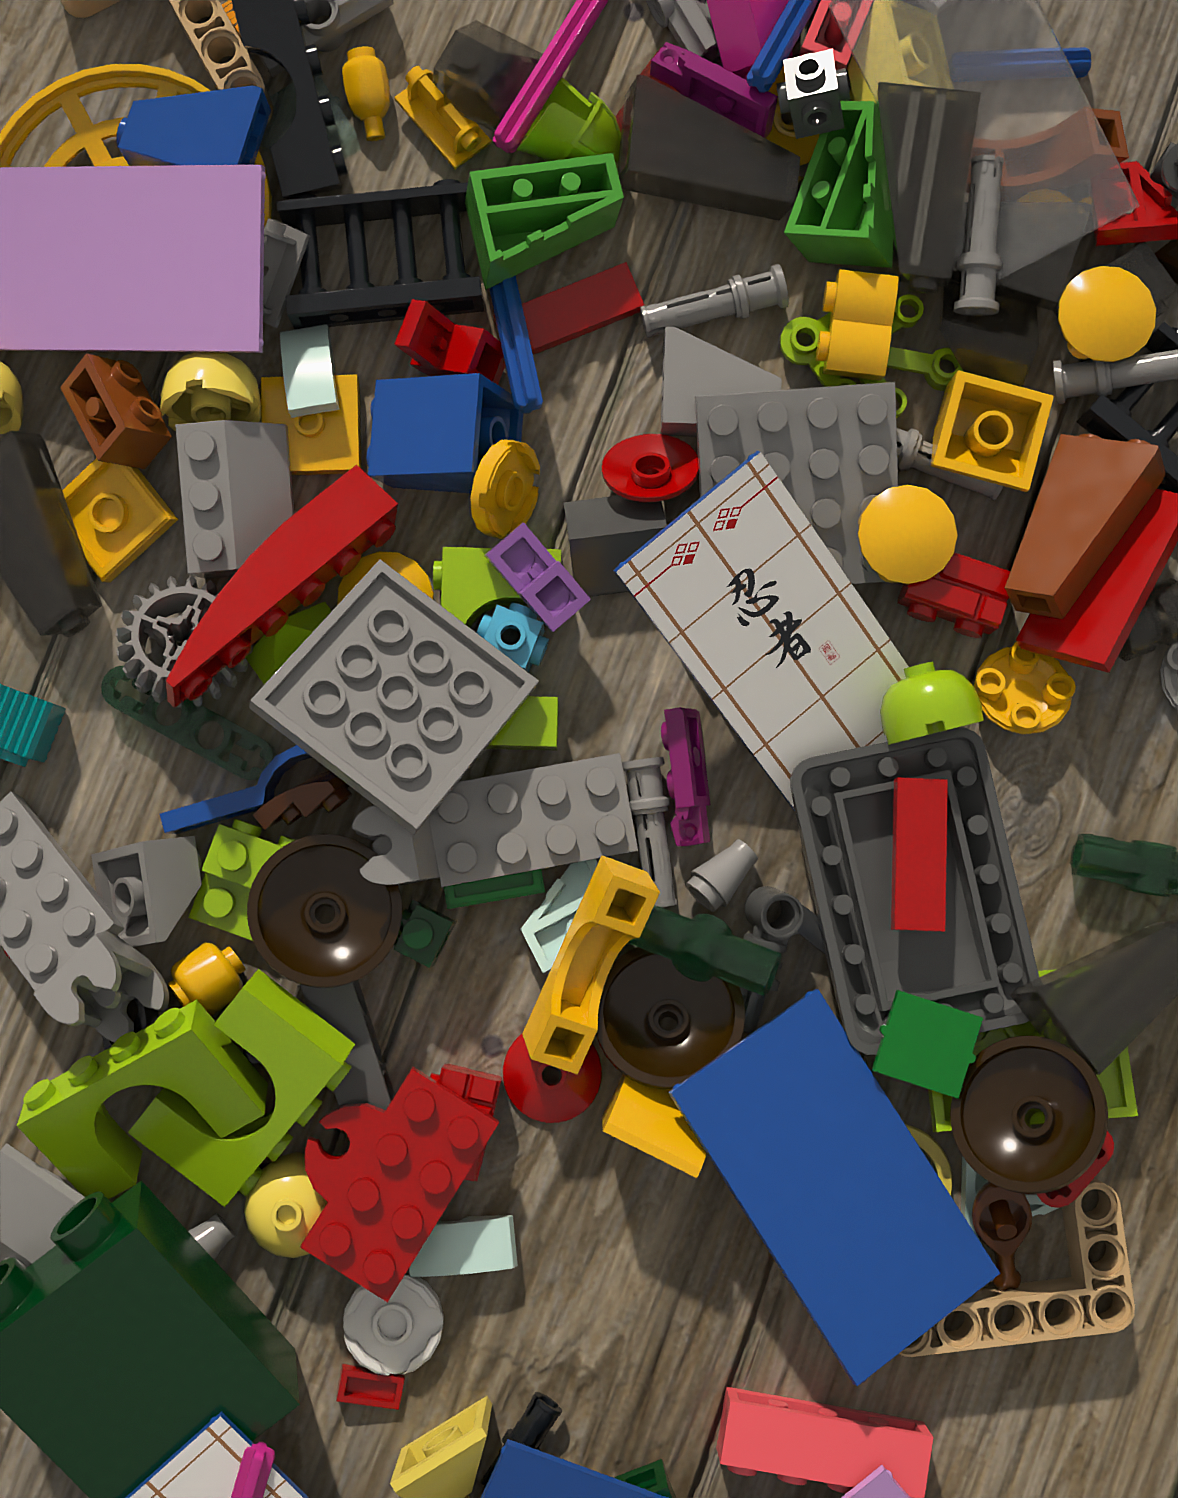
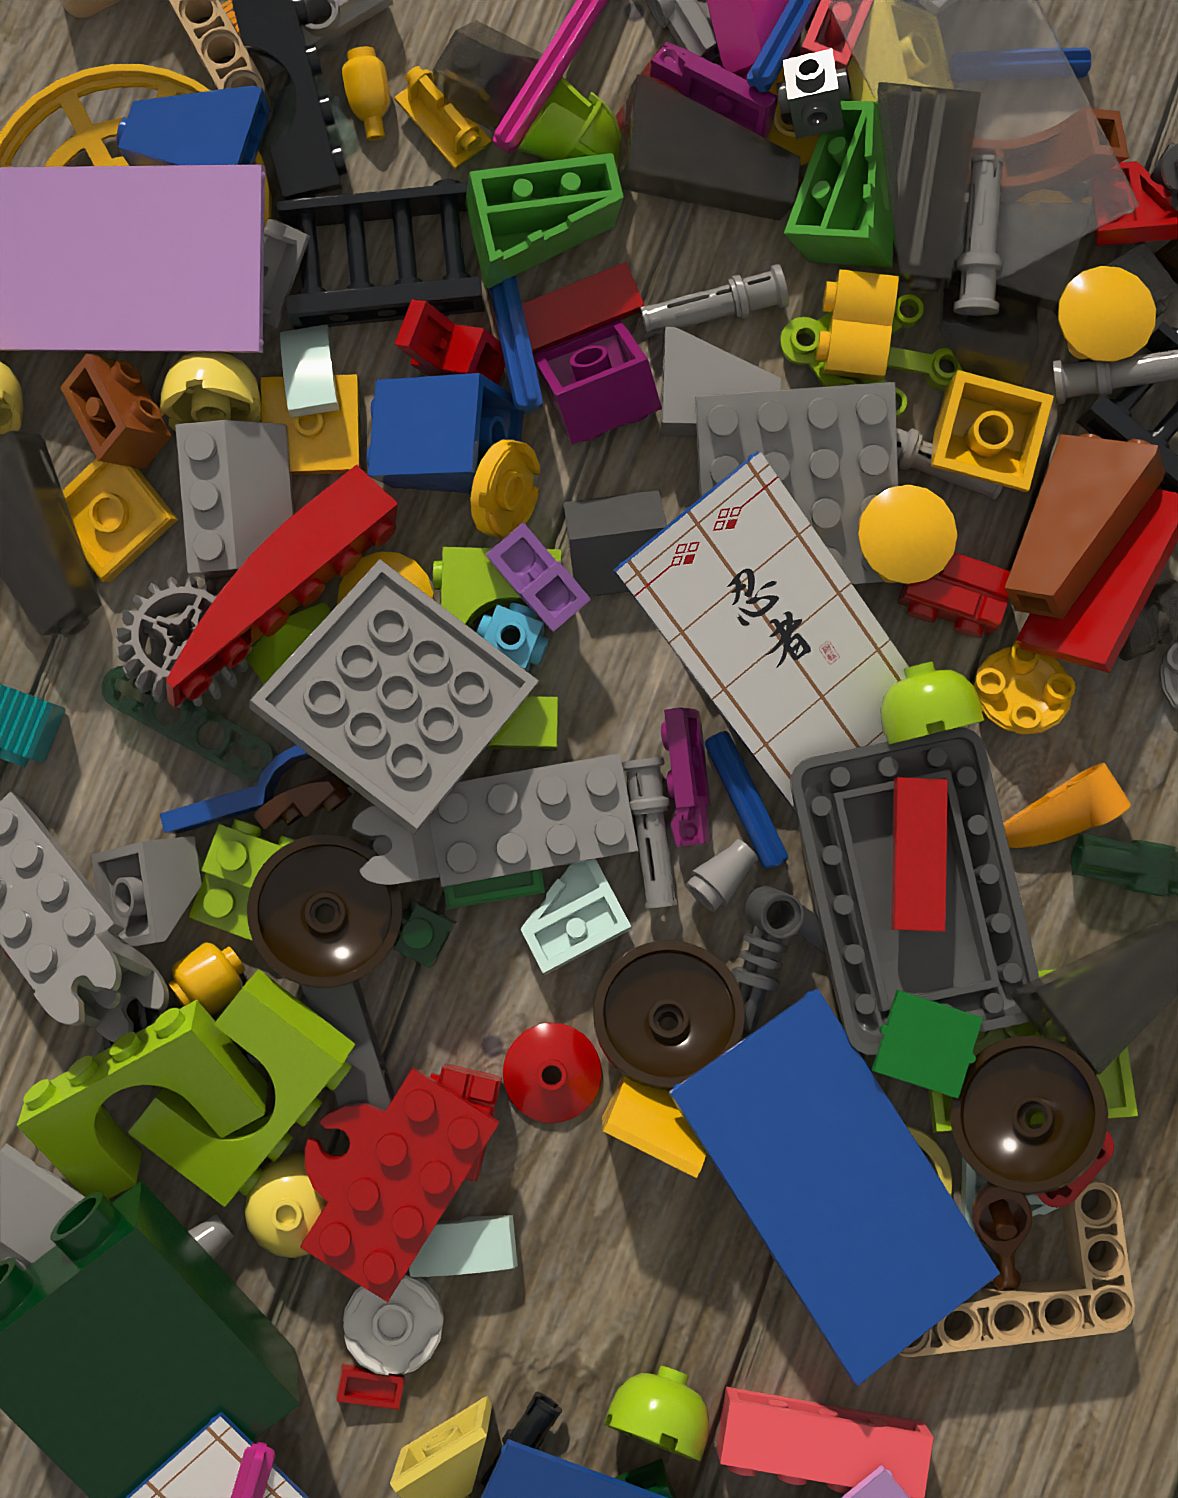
yellow arch [522,855,660,1075] -> none
red dish [602,434,699,502] -> none
clear green piece [628,905,782,996] -> none
none -> magenta slope [533,319,662,445]
none -> lime cylinder [603,1365,710,1462]
none -> blue axle [705,731,788,869]
none -> light orange piece [1003,762,1131,848]

